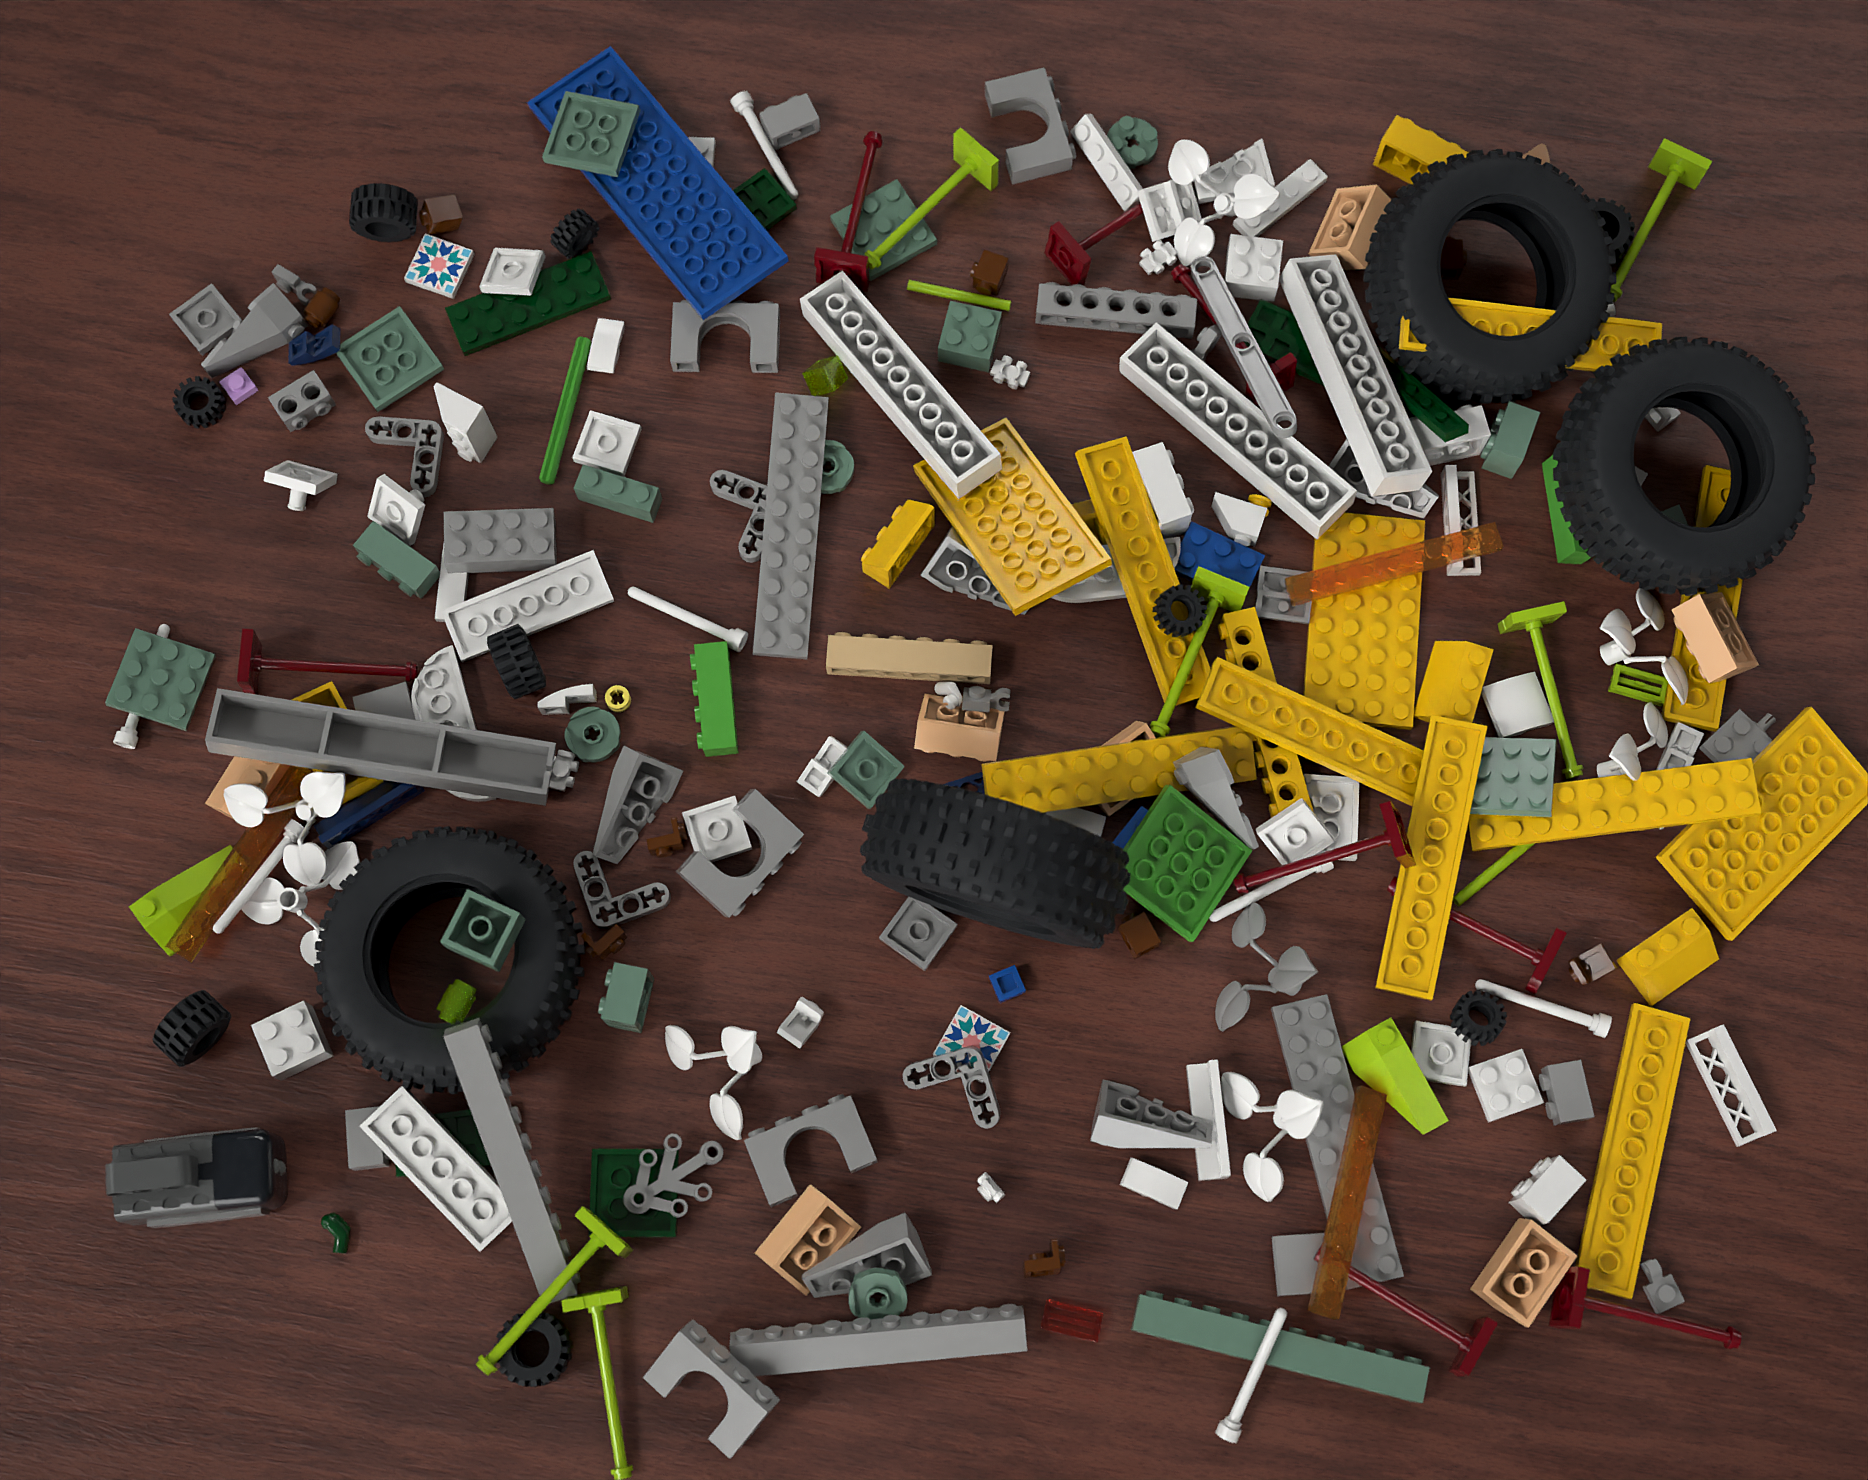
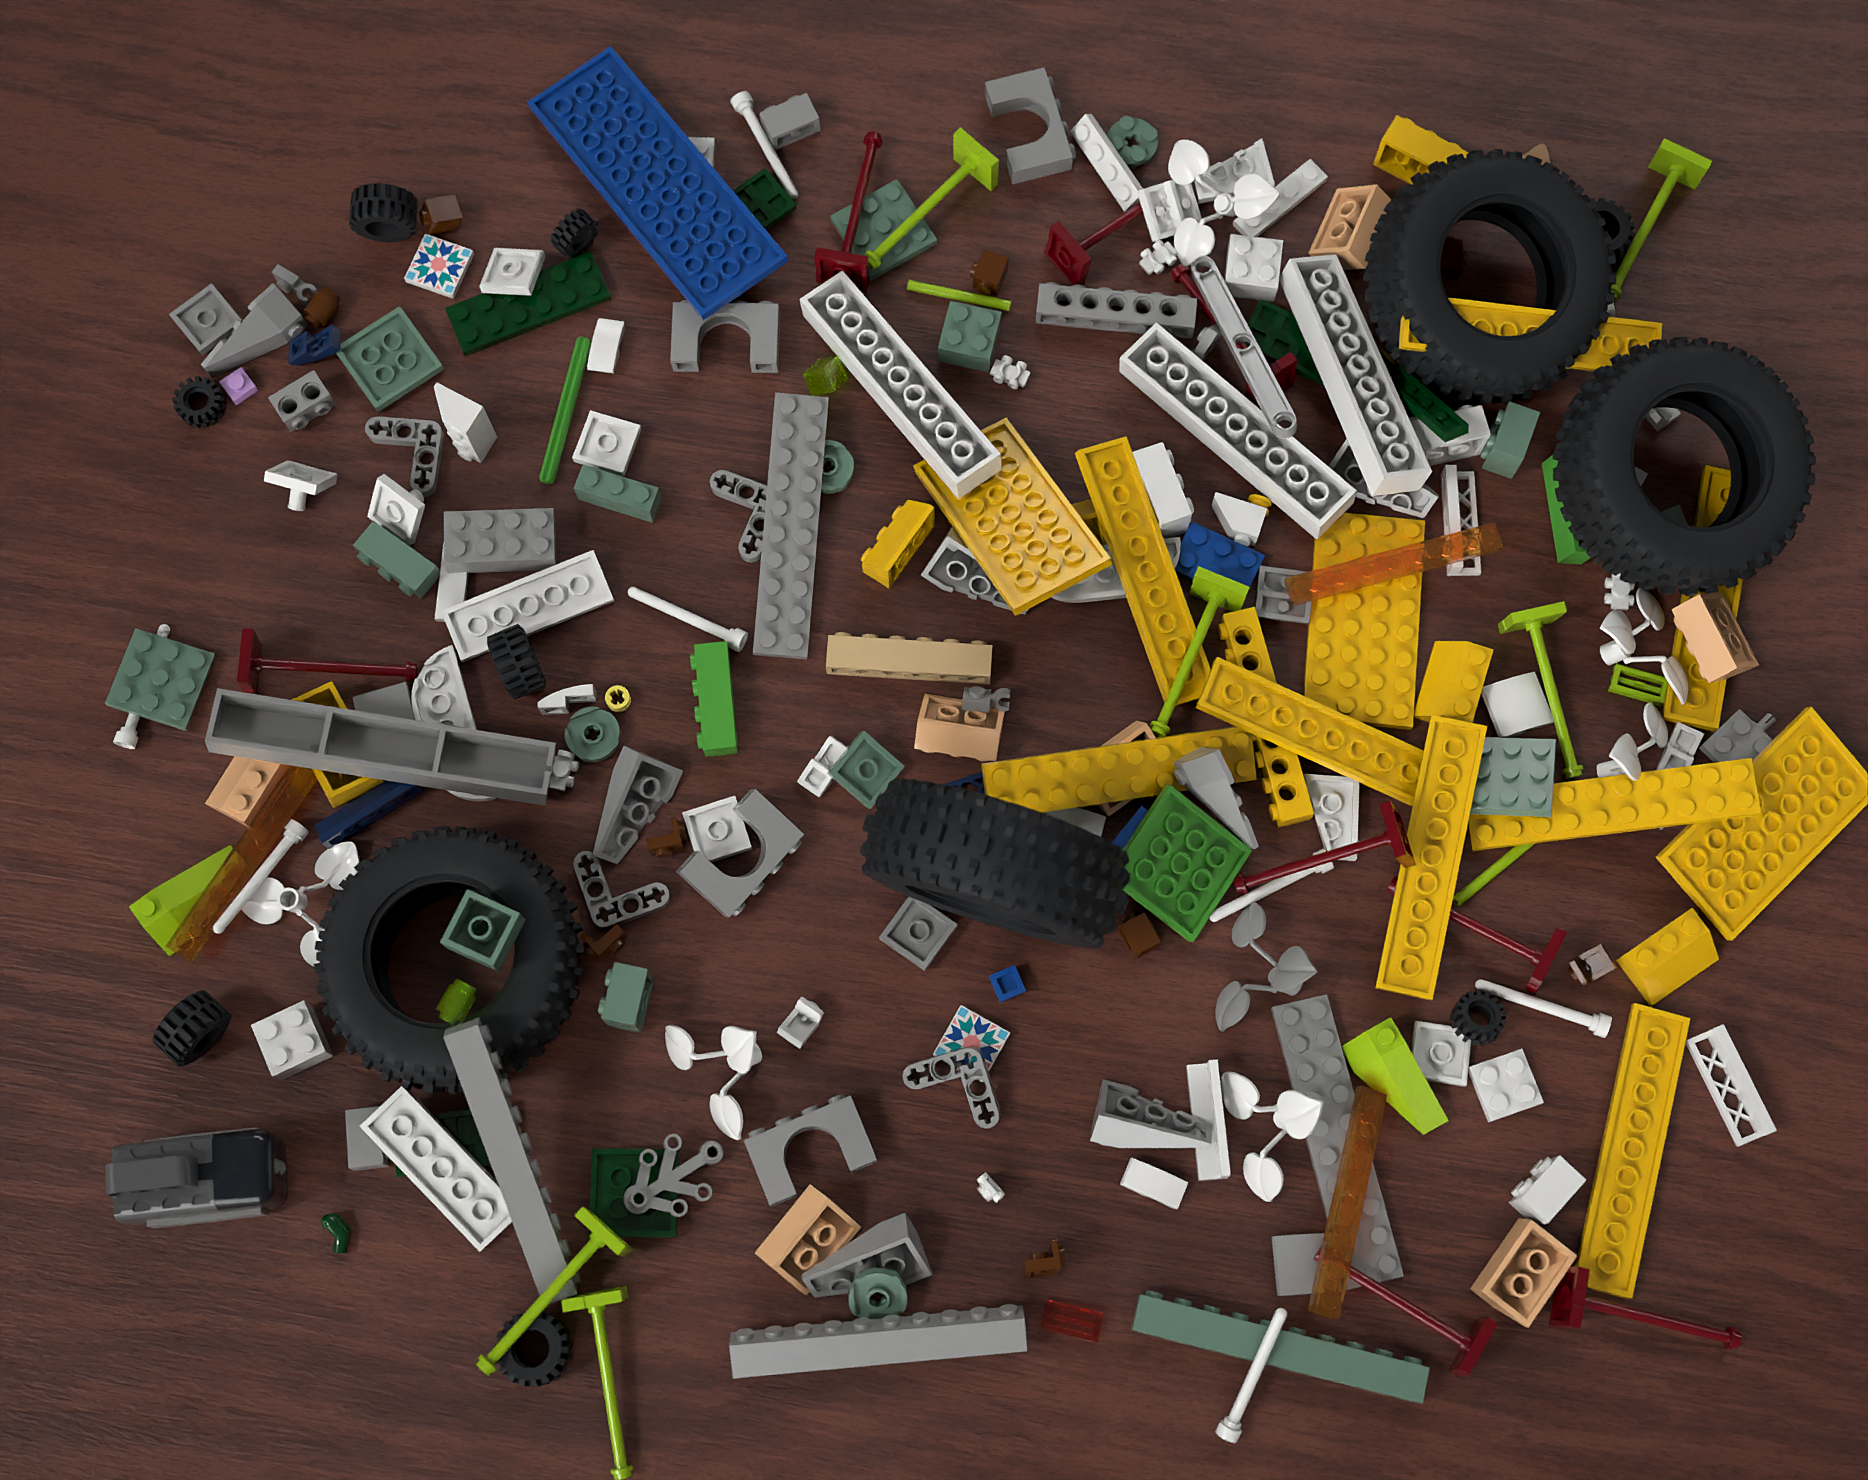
white plant [224,772,345,886] -> none
sand green plate [542,91,641,177] -> none
light grey arch [643,1319,780,1459] -> none
white arm [935,682,963,710] -> none
black tyre [1153,584,1207,637] -> none
white plate [1256,798,1335,865] -> none
light grey brick [1539,1060,1594,1126] -> none
light grey plate [1640,1259,1685,1314] -> none
none -> white piece [1604,573,1635,610]

